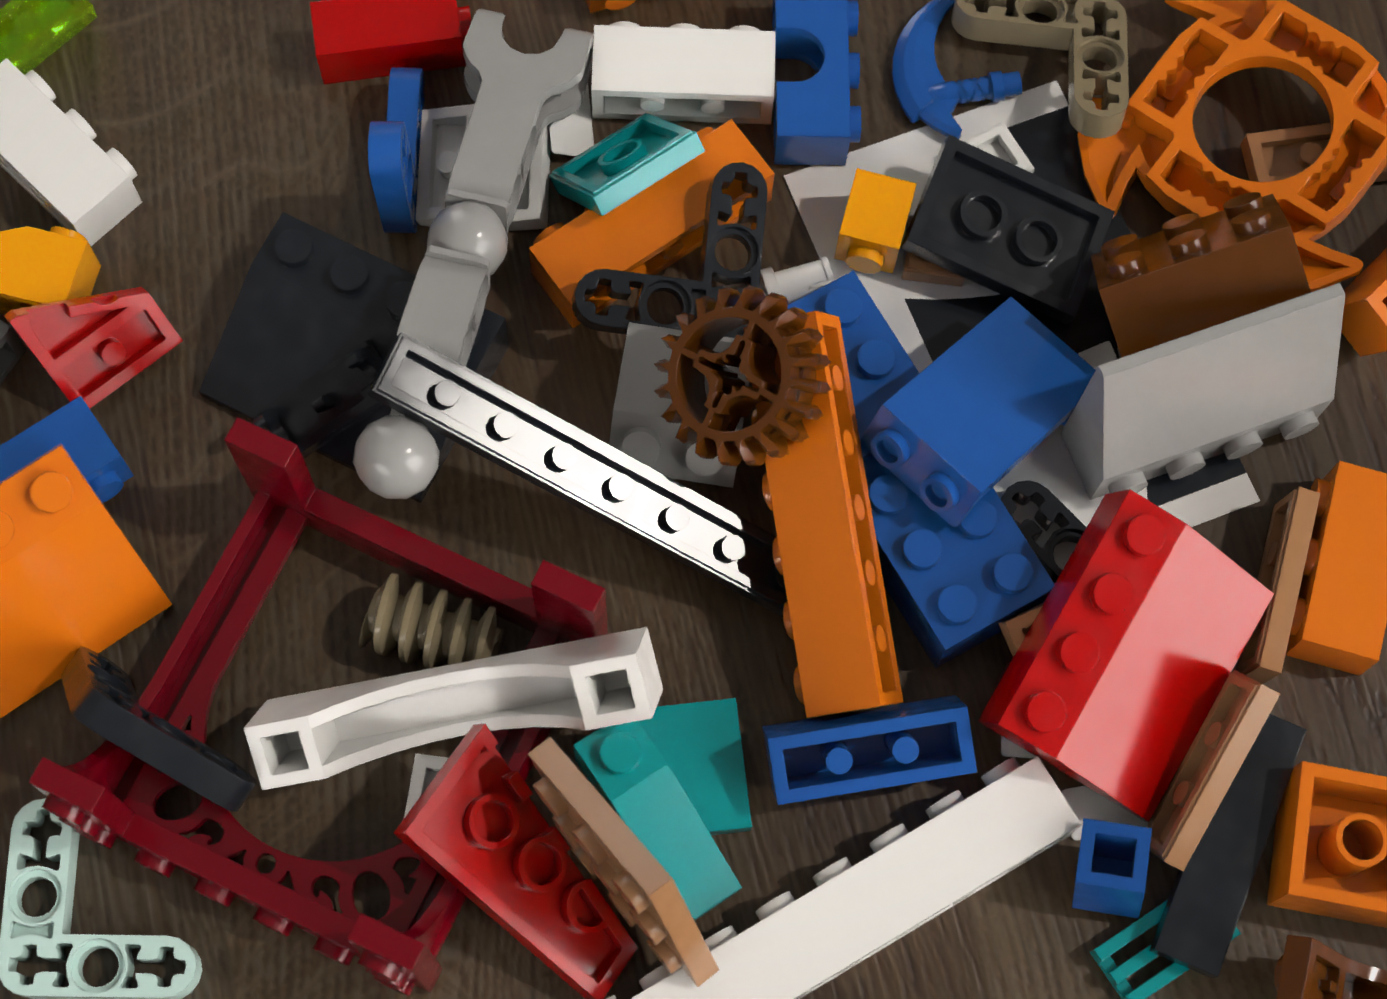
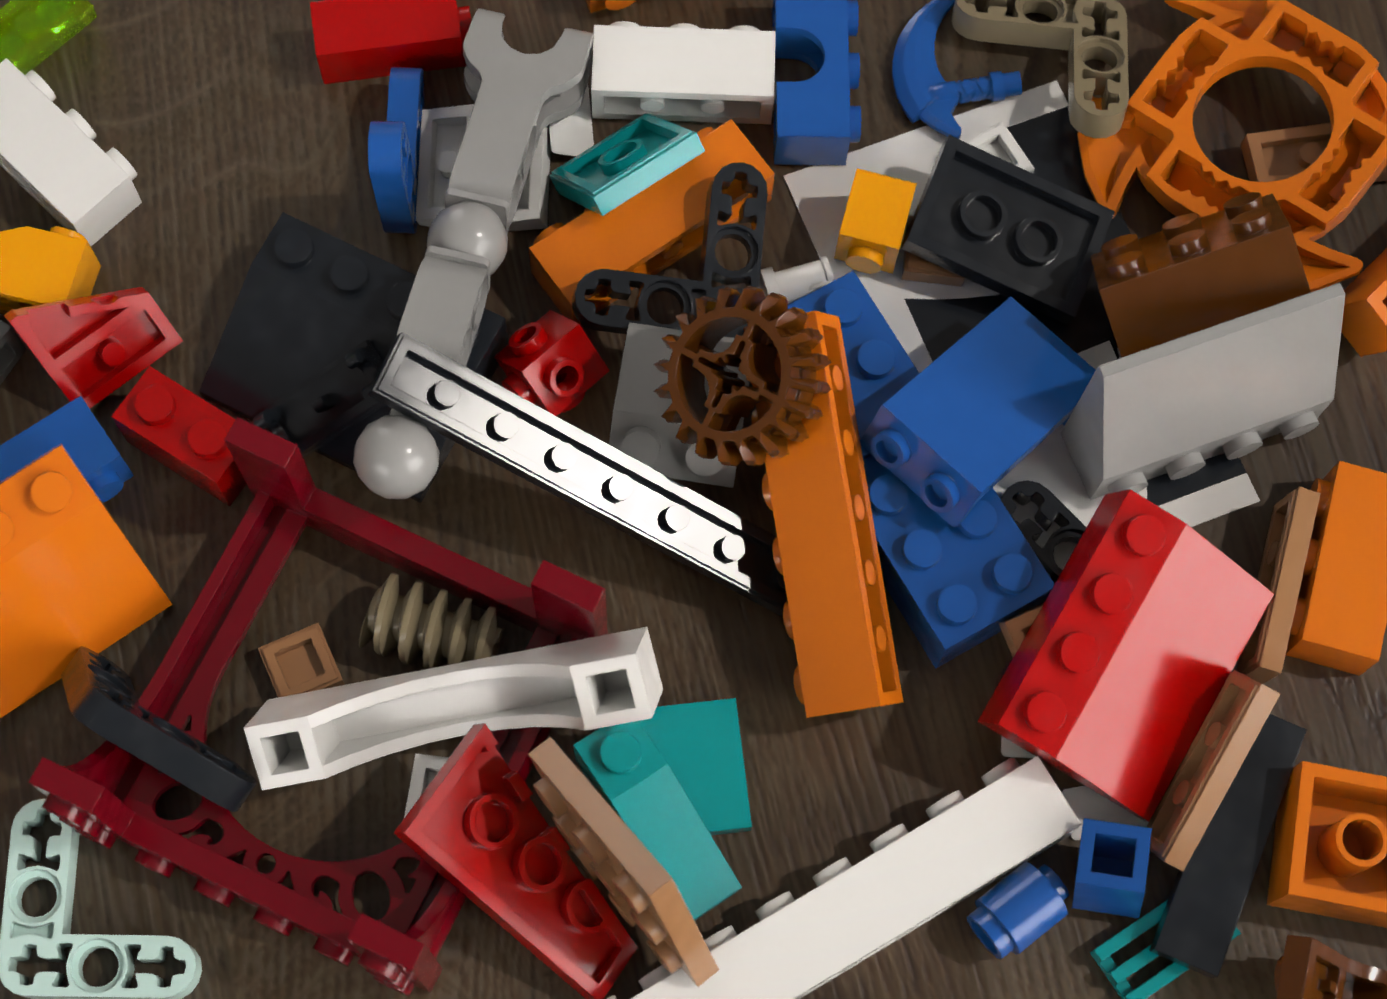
blue brick [762,695,977,805] -> none
none -> red brick [111,366,246,507]
none -> medium nougat tile [258,623,345,698]
none -> red brick [494,310,610,416]
none -> blue brick [967,861,1069,960]

